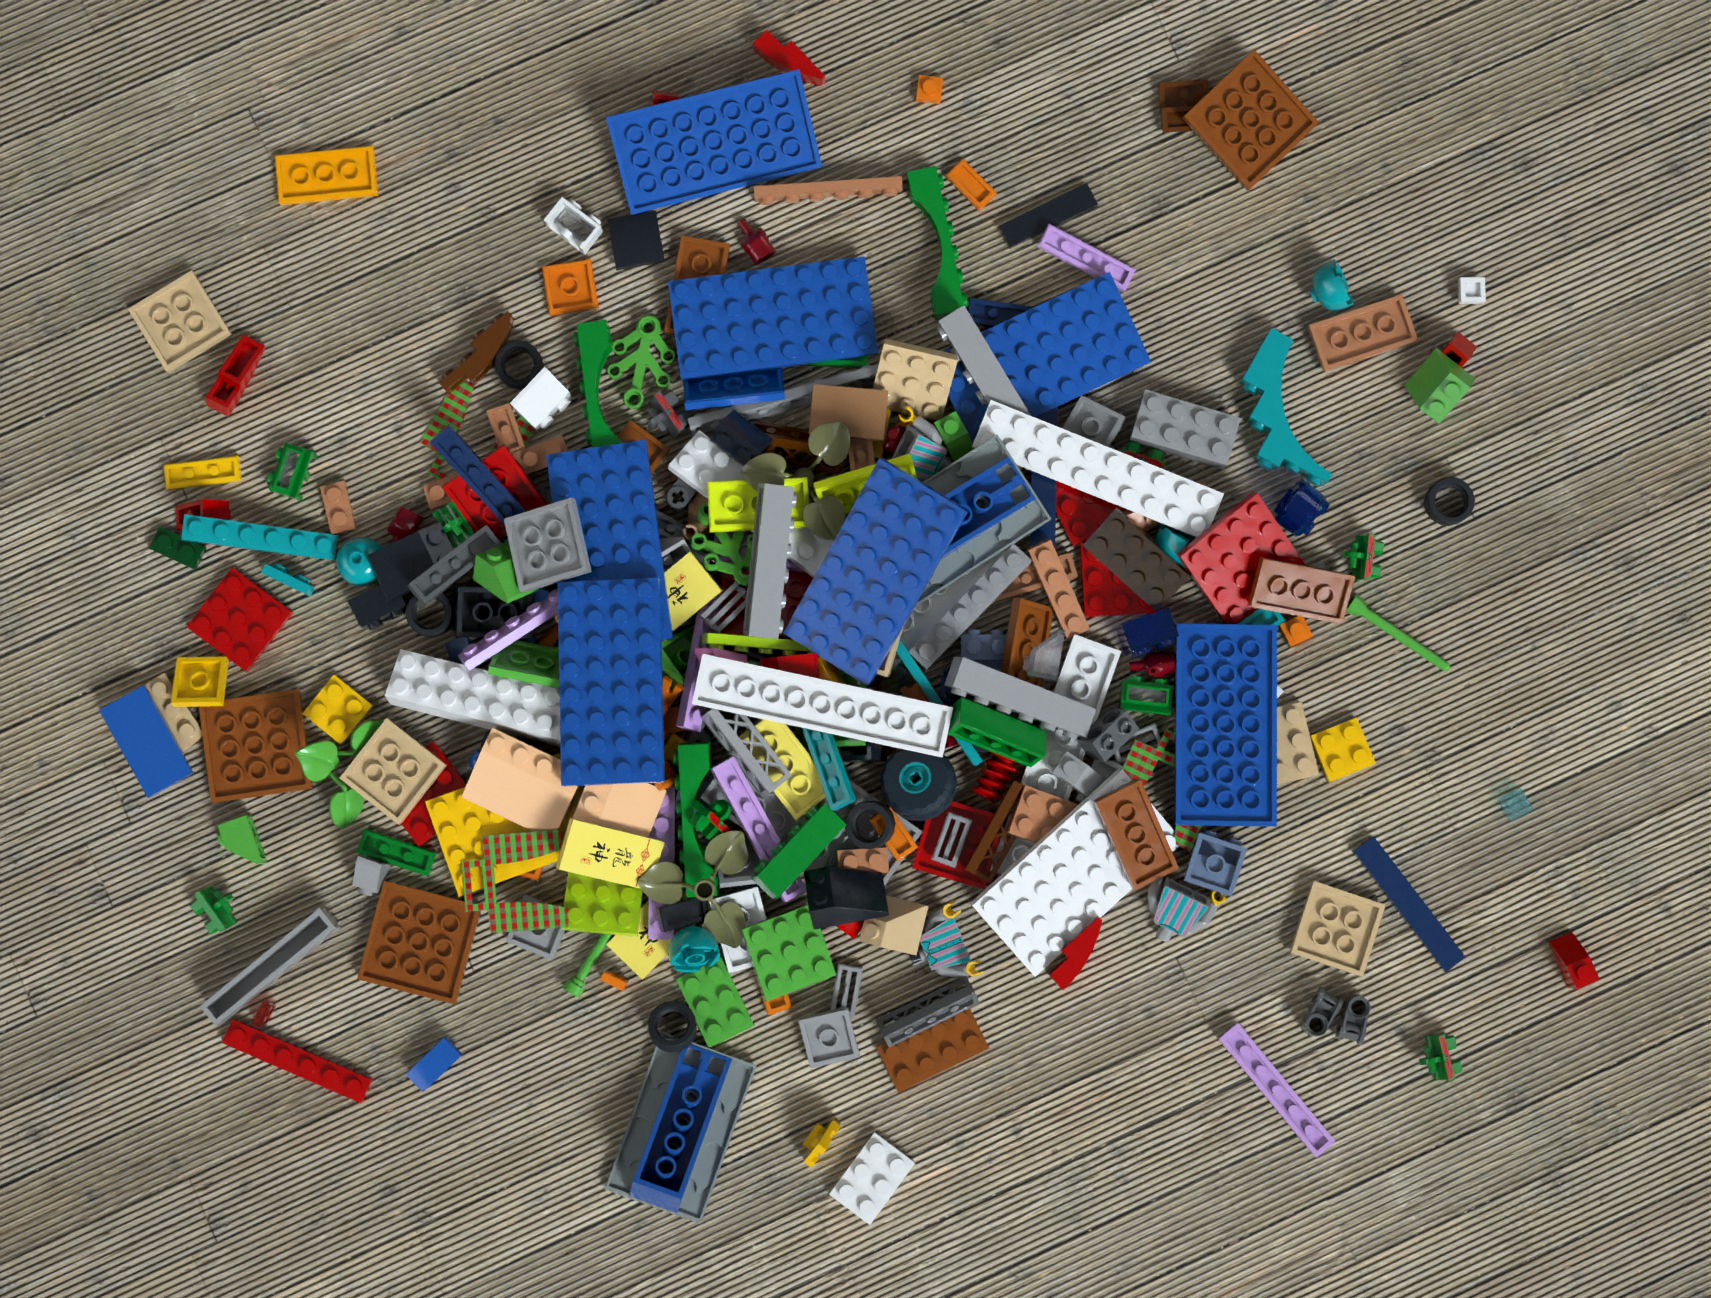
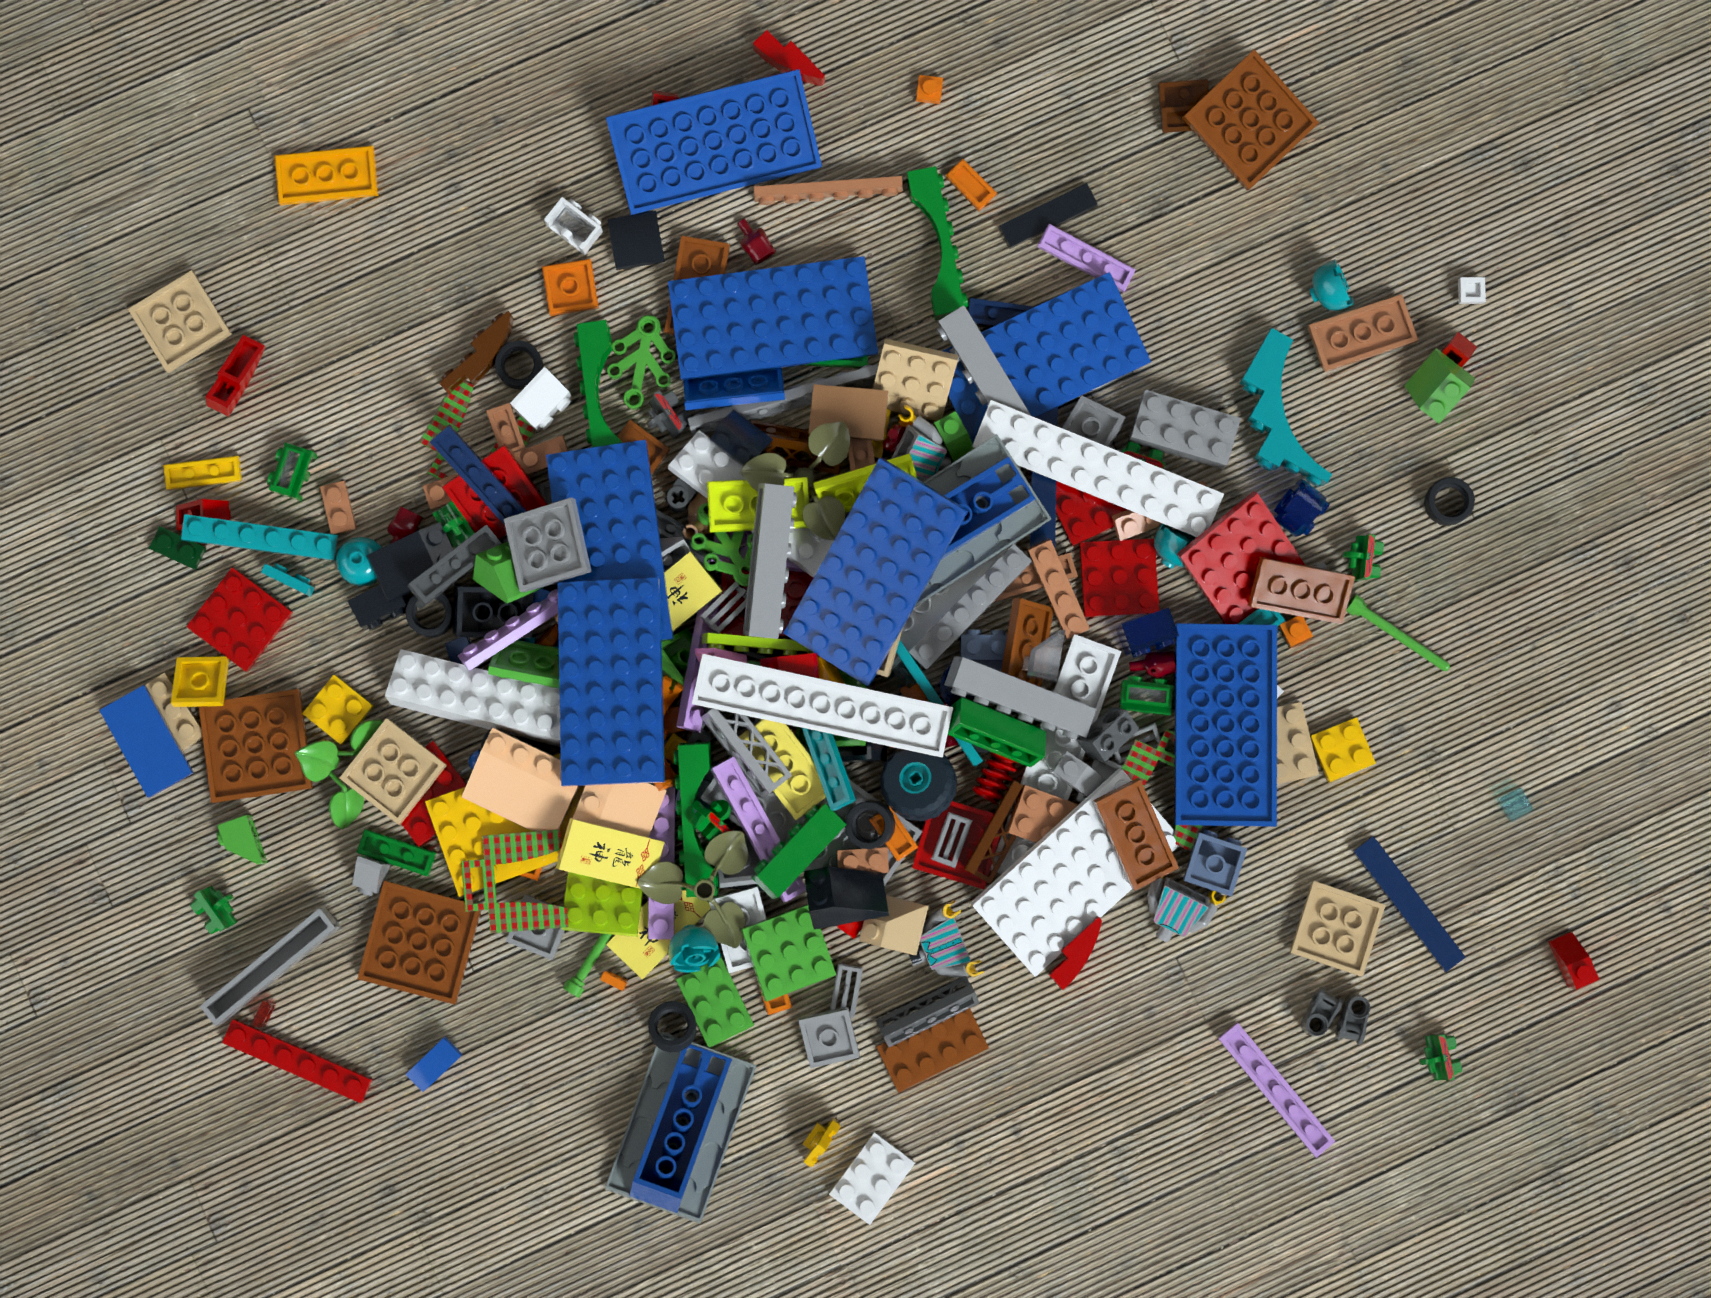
black tile [655,897,709,932] -> none
dark brown plate [1083,508,1191,612] -> none

